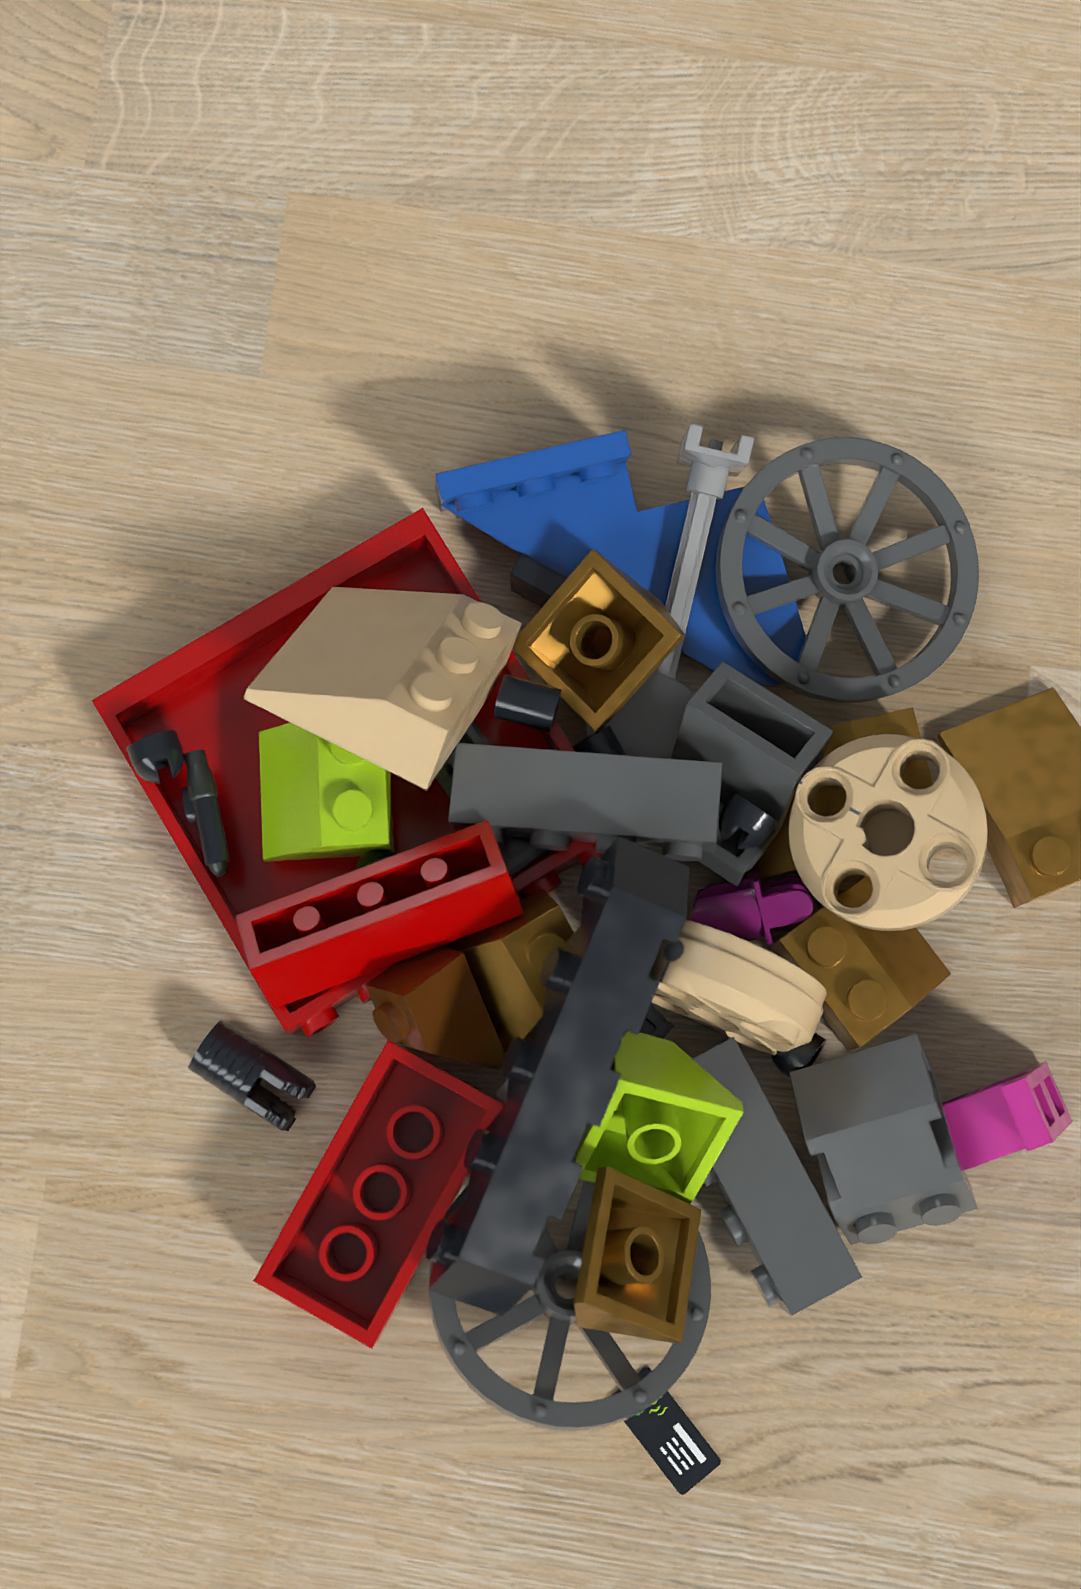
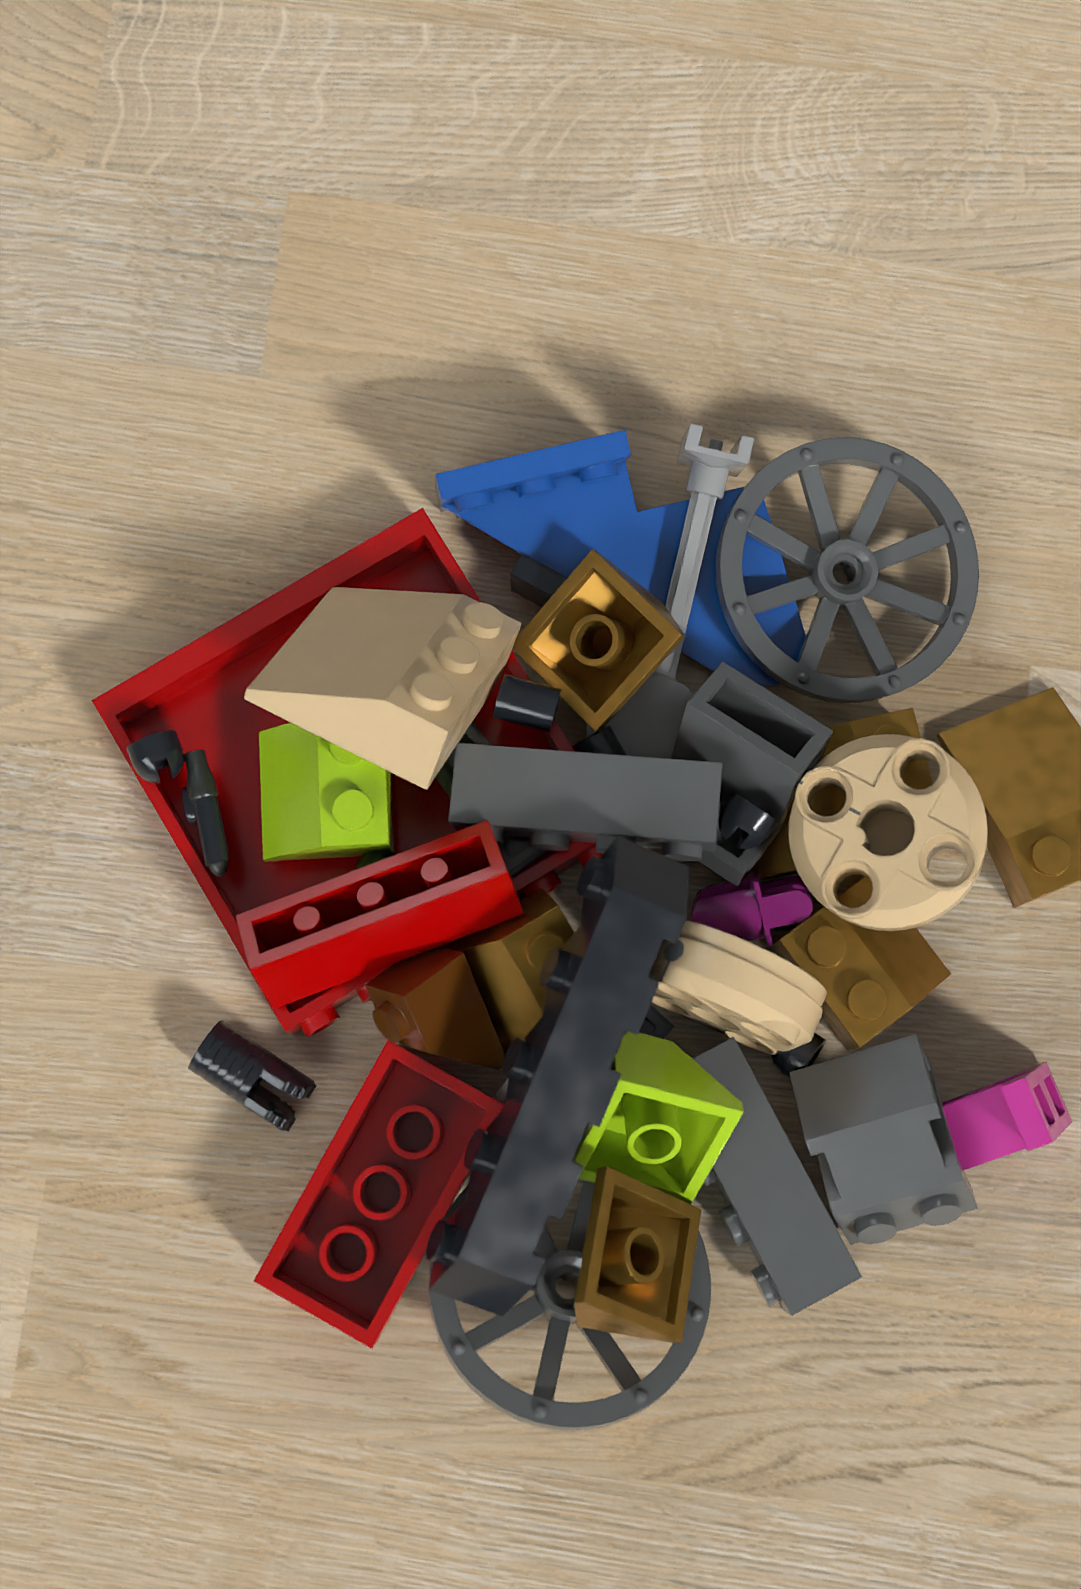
black sticker [611,1367,721,1495] -> none

